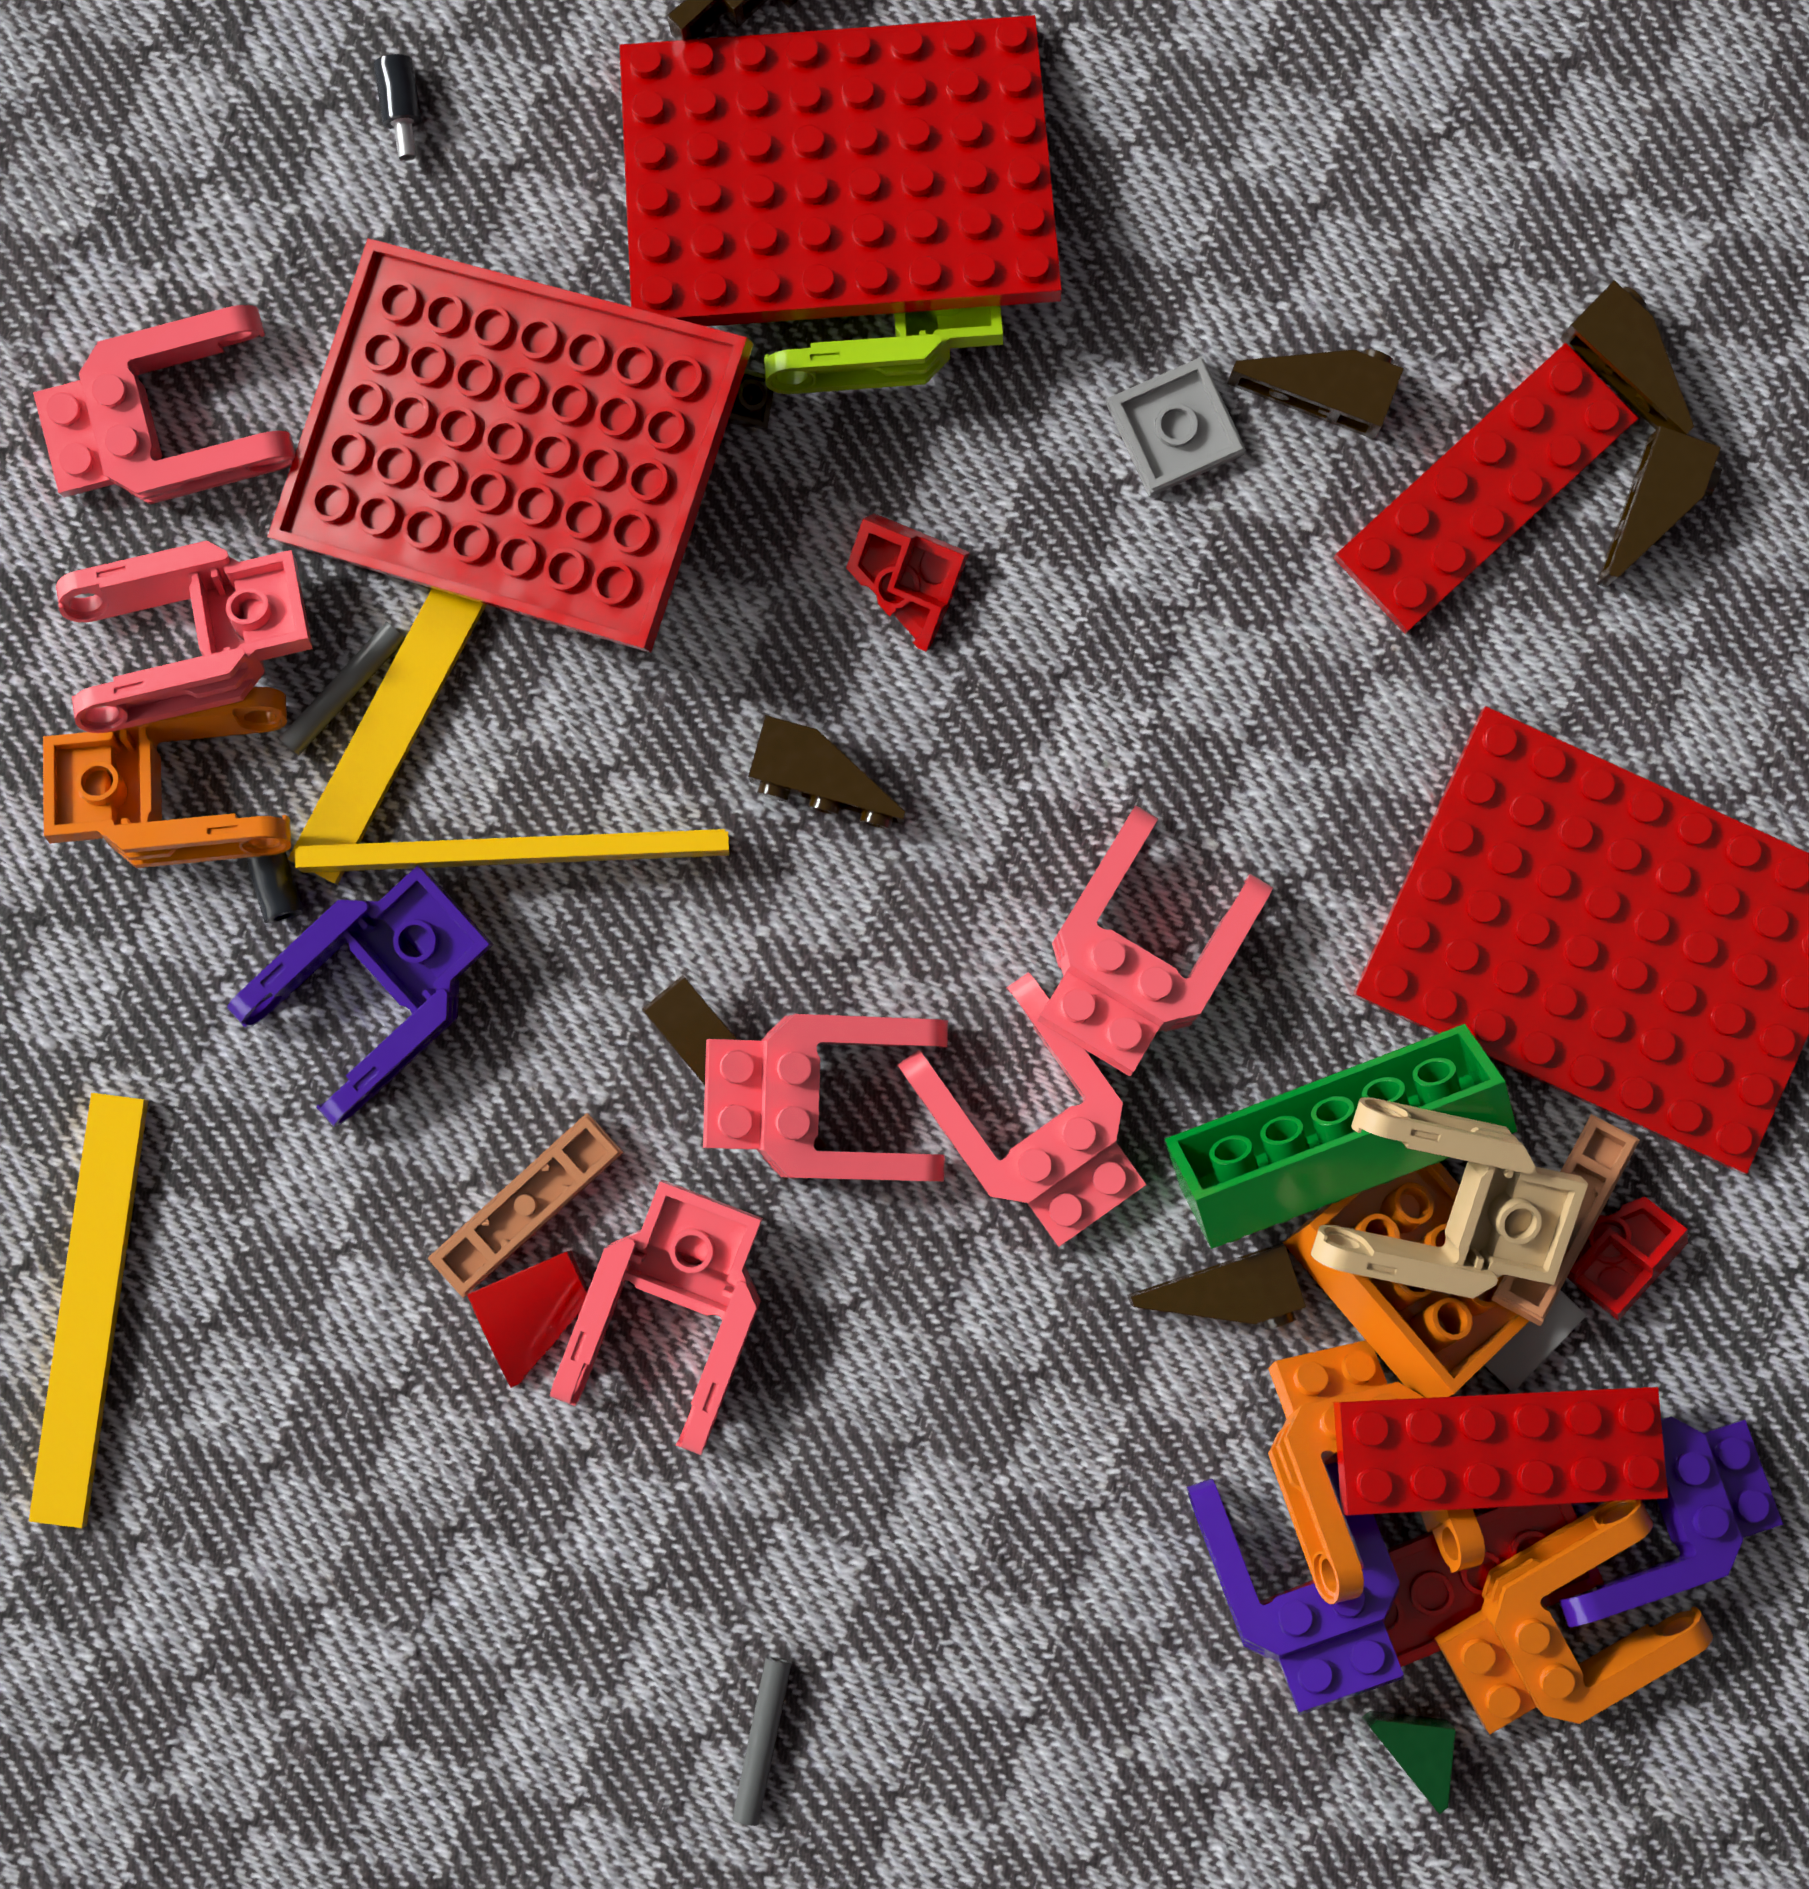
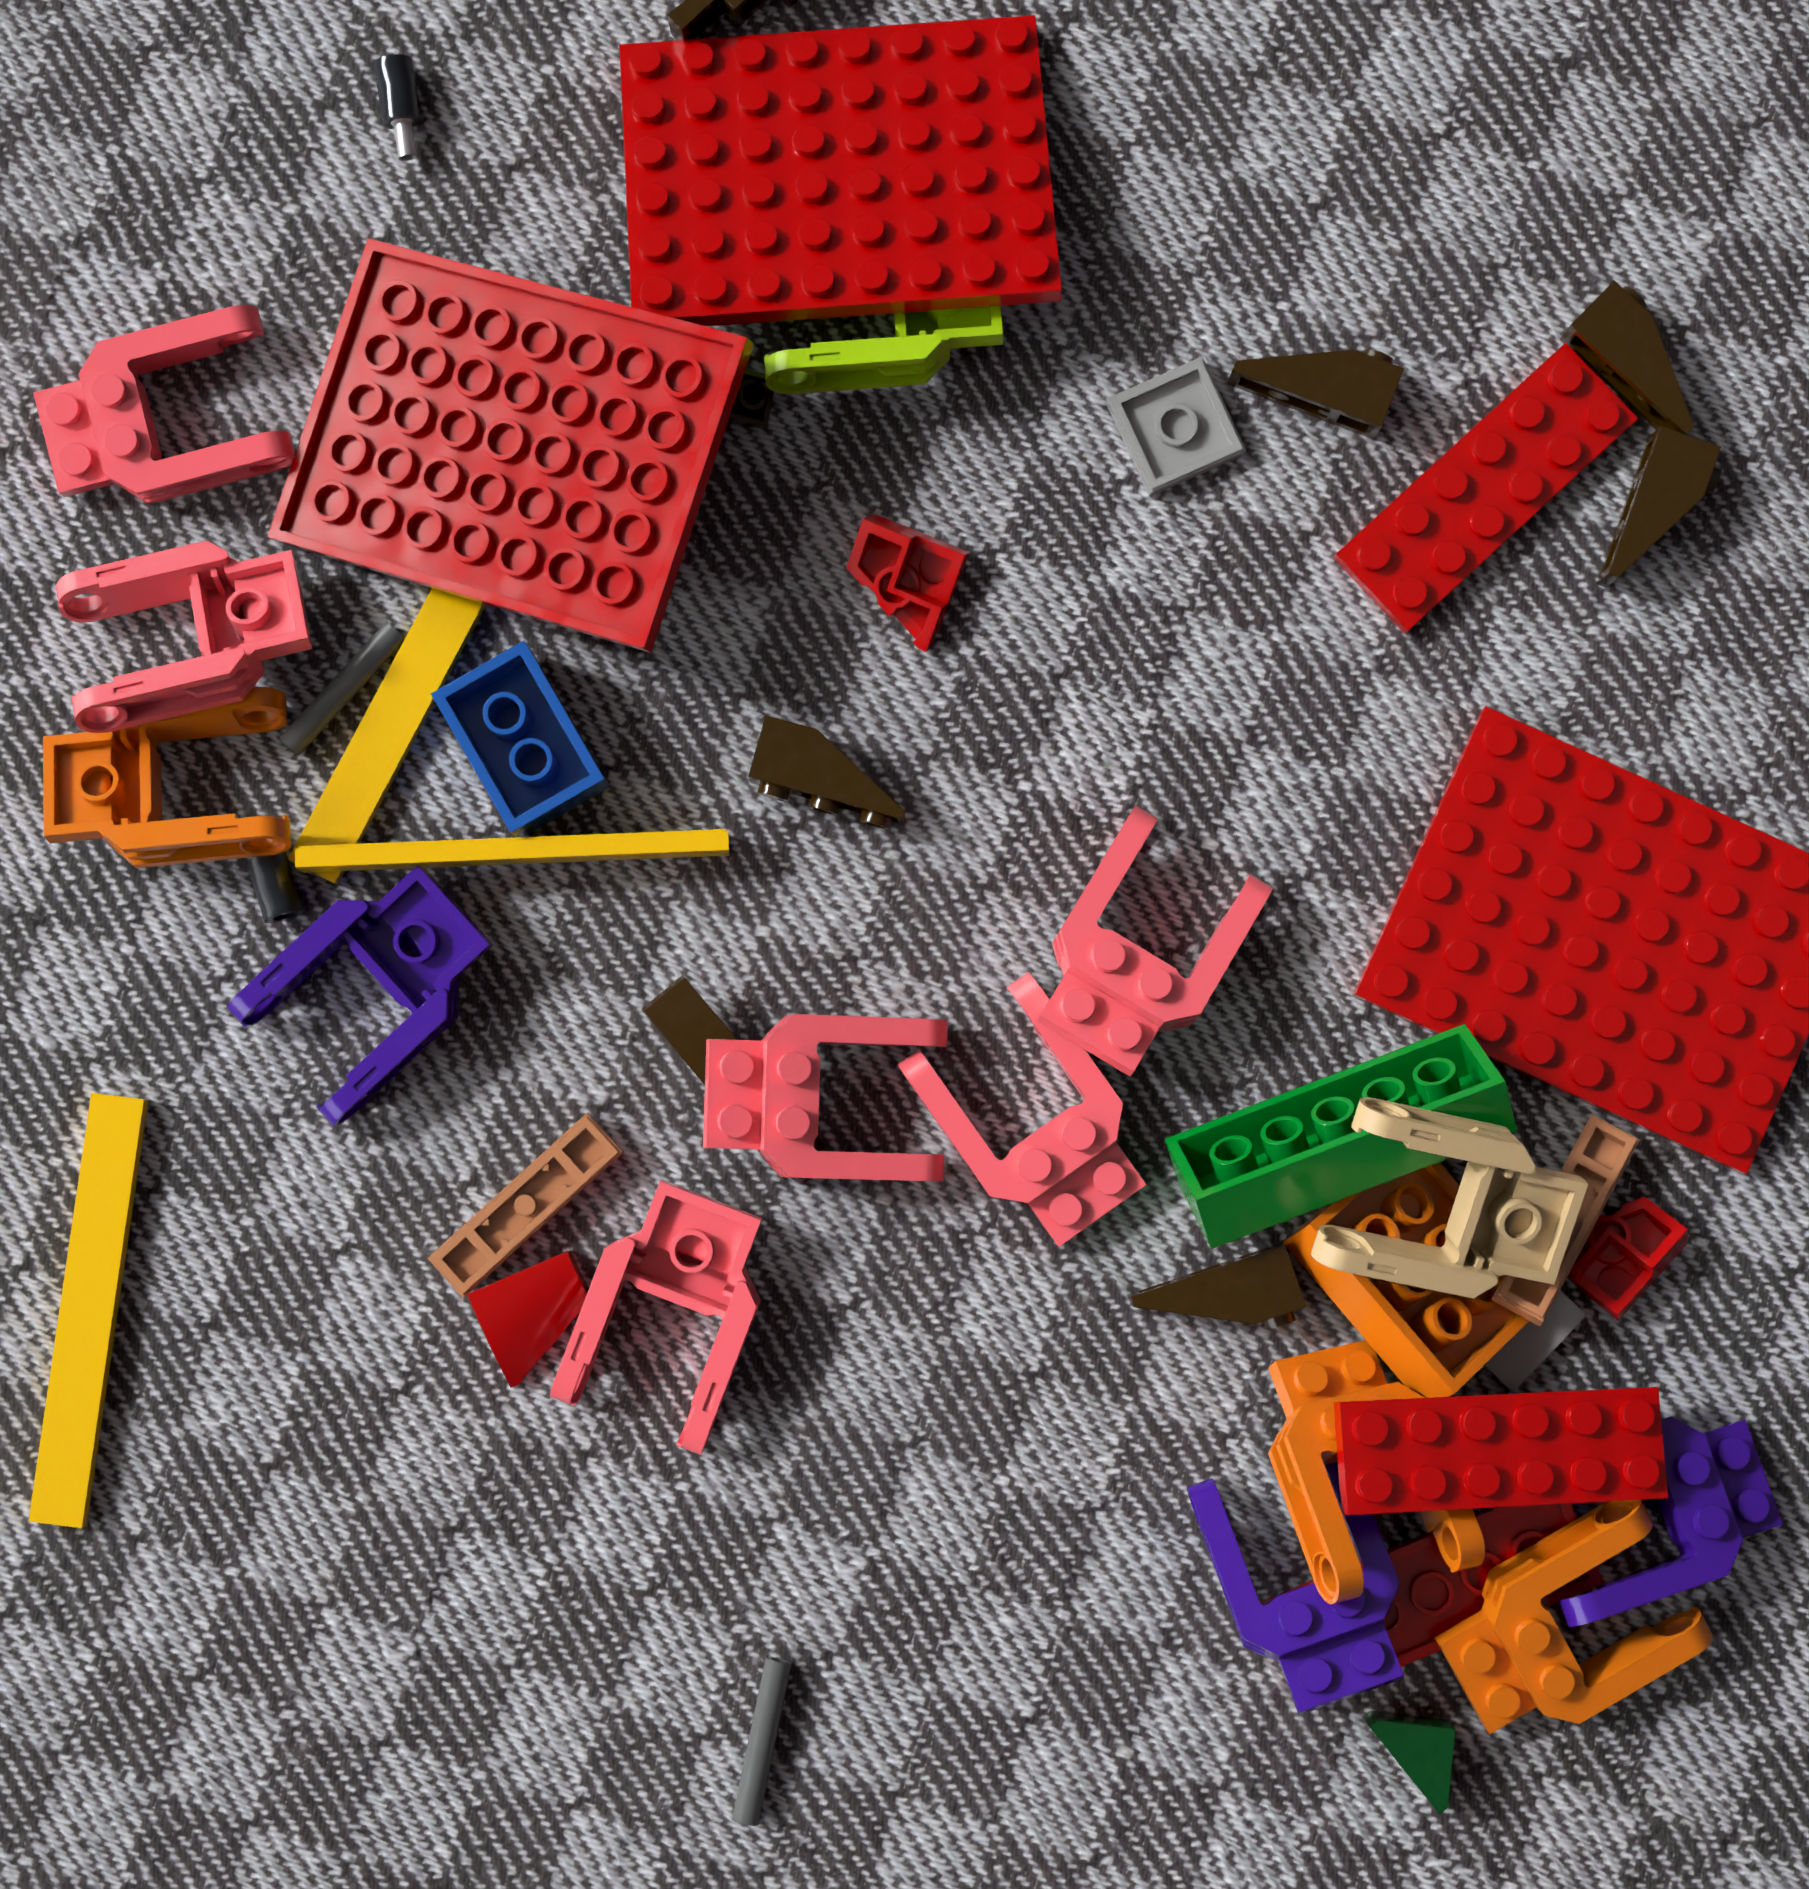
none -> blue brick [431,640,611,837]

